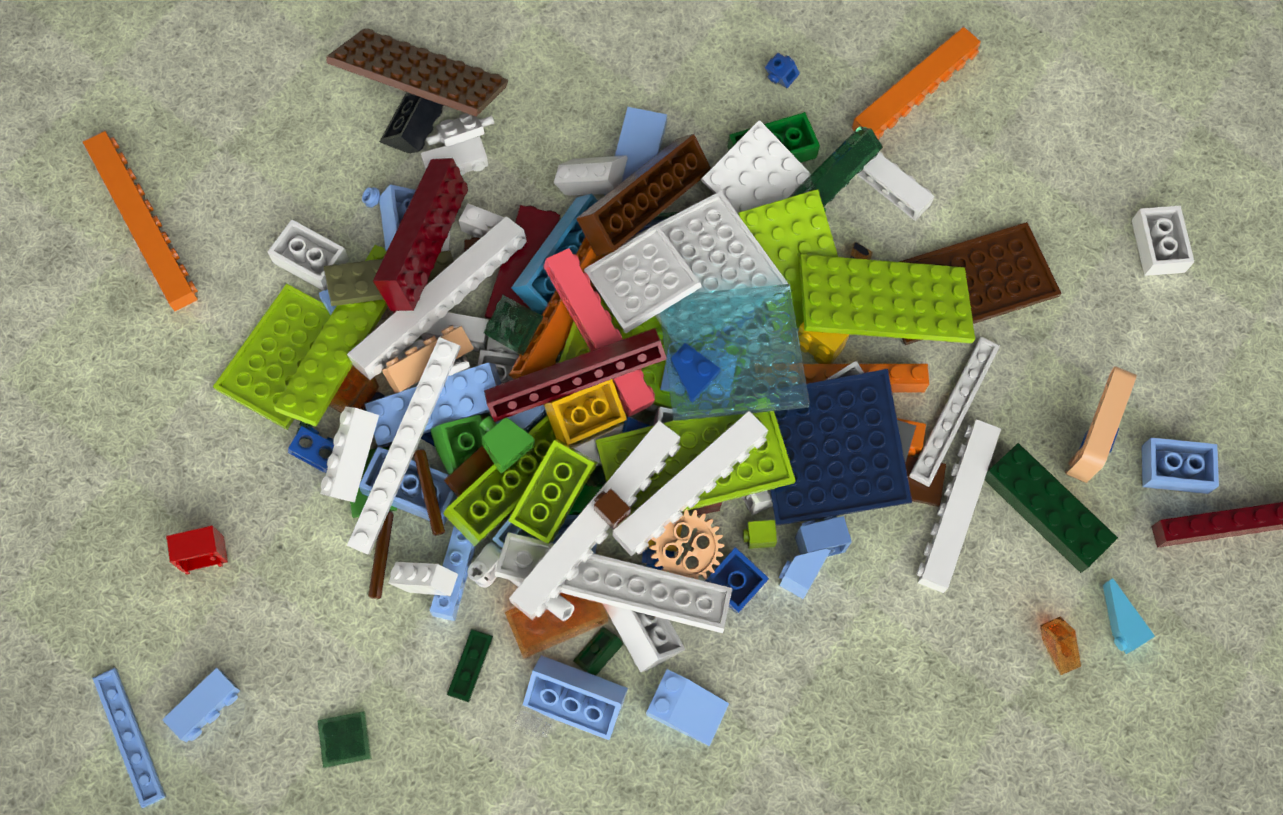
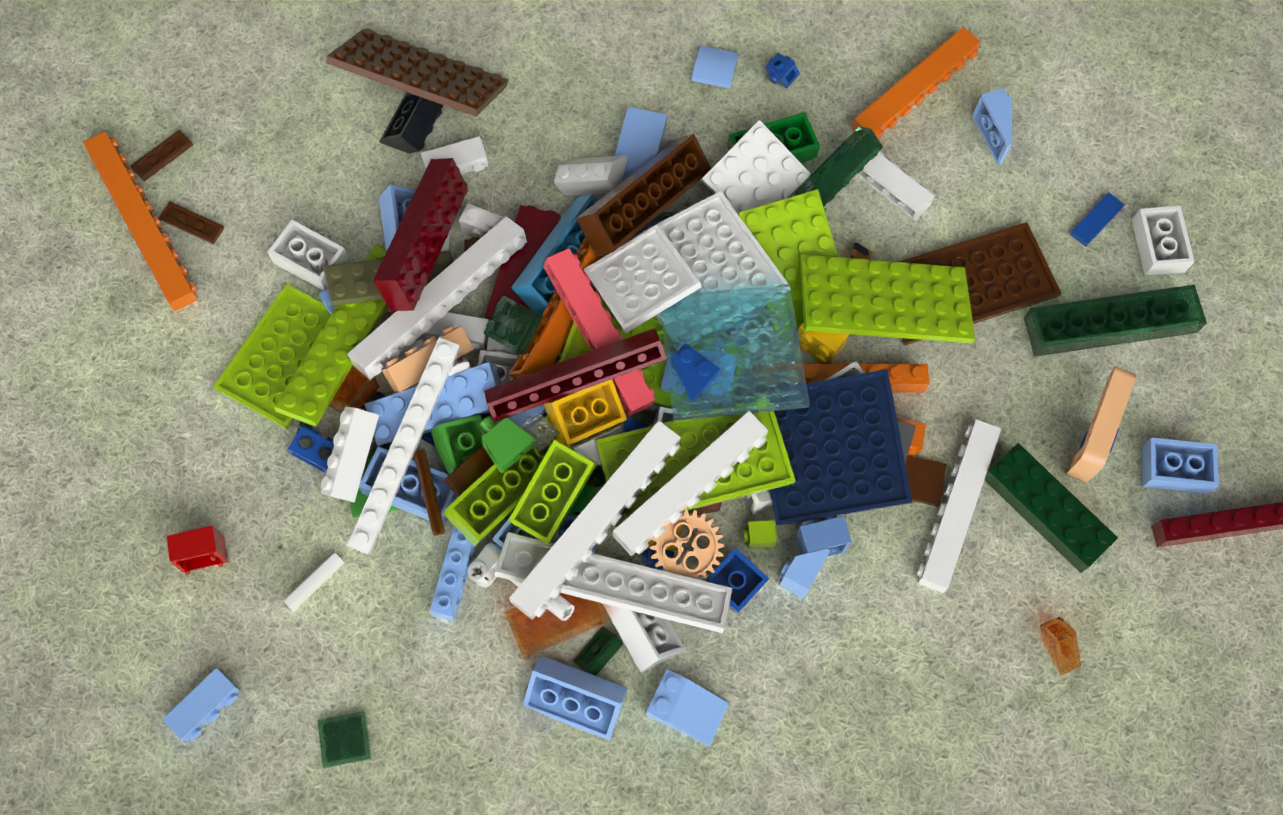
light blue tile [93,668,166,808] -> none
light blue plate [362,187,380,208] -> none
reddish brown axle [368,511,394,599] -> none
white brick [388,562,458,596] -> none
white plate [426,113,494,147] -> none
dark green tile [447,629,493,703] -> none
reddish brown brick [594,489,631,530] -> none
white tile [909,337,1000,487] -> none
medium azure slope [1103,578,1155,654] -> none
none -> reddish brown tile [130,130,193,182]
none -> reddish brown tile [159,201,224,245]
none -> white tile [283,553,344,611]
none -> clear brick [521,413,559,451]
none -> light blue slope [691,45,738,88]
none -> light blue slope [972,88,1012,165]
none -> clear green brick [1024,284,1207,357]
none -> blue tile [1070,192,1125,247]

